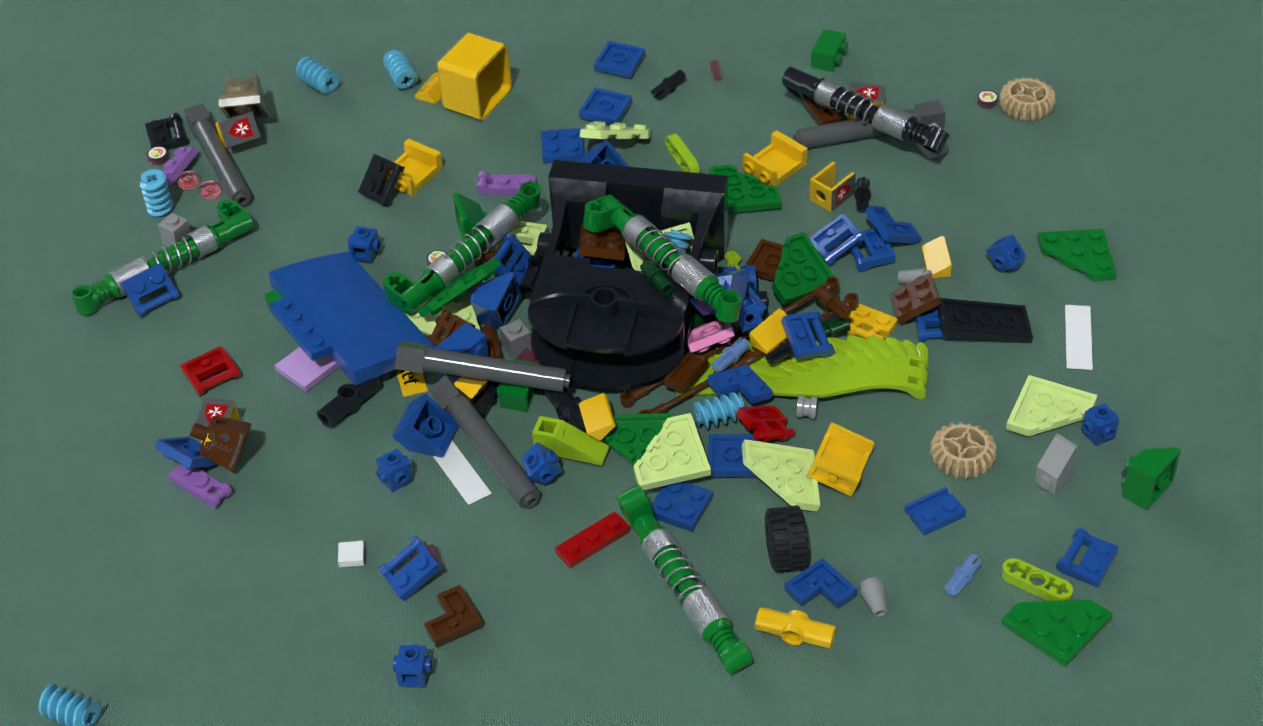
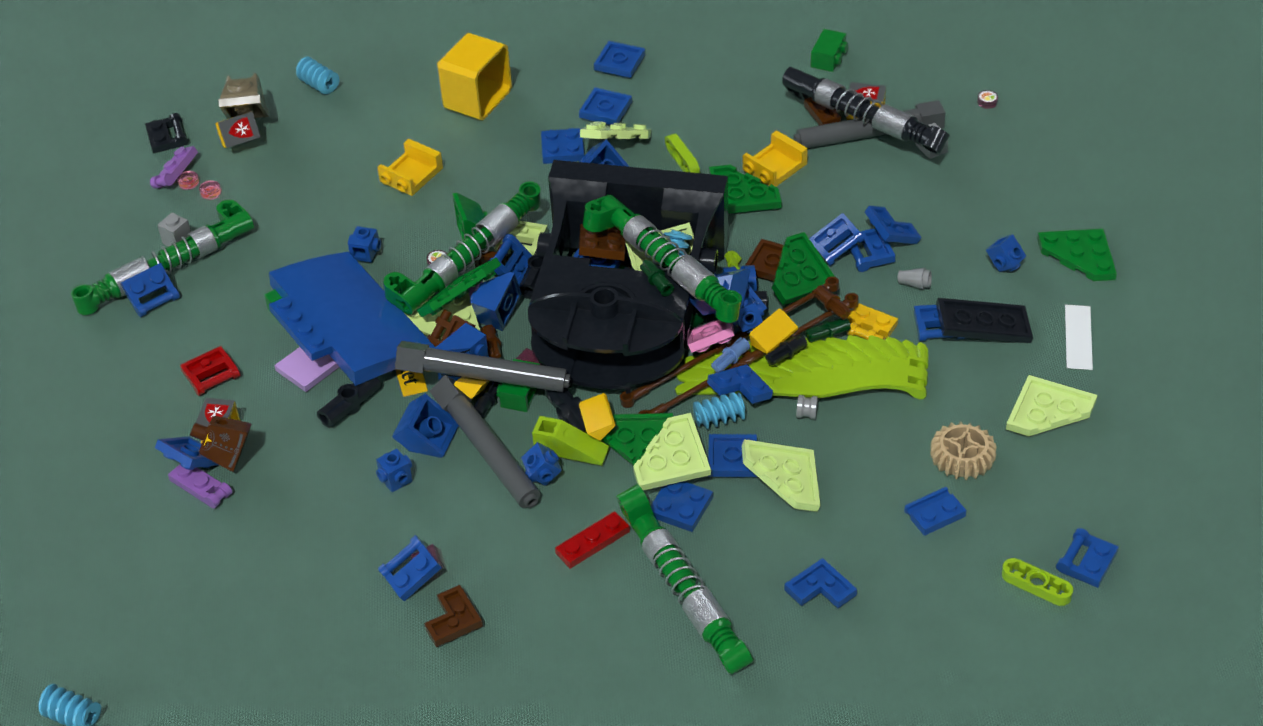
medium azure piece [140,169,173,217] -> none
tile [147,146,169,165] -> none
dark grey brick [184,103,251,207] -> none
white tile [338,541,365,568] -> none
black plate [358,154,405,206] -> none
medium azure piece [383,50,418,89] -> none
blue brick [393,644,432,687] -> none
yellow slope [414,72,442,104] -> none
white sticker [433,440,492,505] -> none
medium lavender plate [476,171,536,195] -> none
light grey brick [499,319,532,360] -> none
black axle [651,70,686,100] -> none
reddish brown tile [663,352,709,392] -> none
clear pink tile [709,60,722,81] -> none
red plate [736,405,795,442] -> none
yellow piece [755,607,836,649] -> none
black tyre [765,505,809,572] -> none
blue plate [781,311,835,359] -> none
yellow panel [807,423,875,497] -> none
yellow piece [809,162,856,212] -> none
black axle [854,177,871,211] -> none
light grey cone [860,577,888,618] -> none
reddish brown plate [890,273,942,324] -> none
yellow slope [921,236,952,278] -> none
medium blue axle [944,554,982,597] -> none
tan gear [999,77,1056,122] -> none
green plate [1001,599,1113,667] -> none
light grey slope [1035,434,1078,495] -> none
blue brick [1081,403,1119,446] -> none
green slope [1122,447,1181,511] -> none

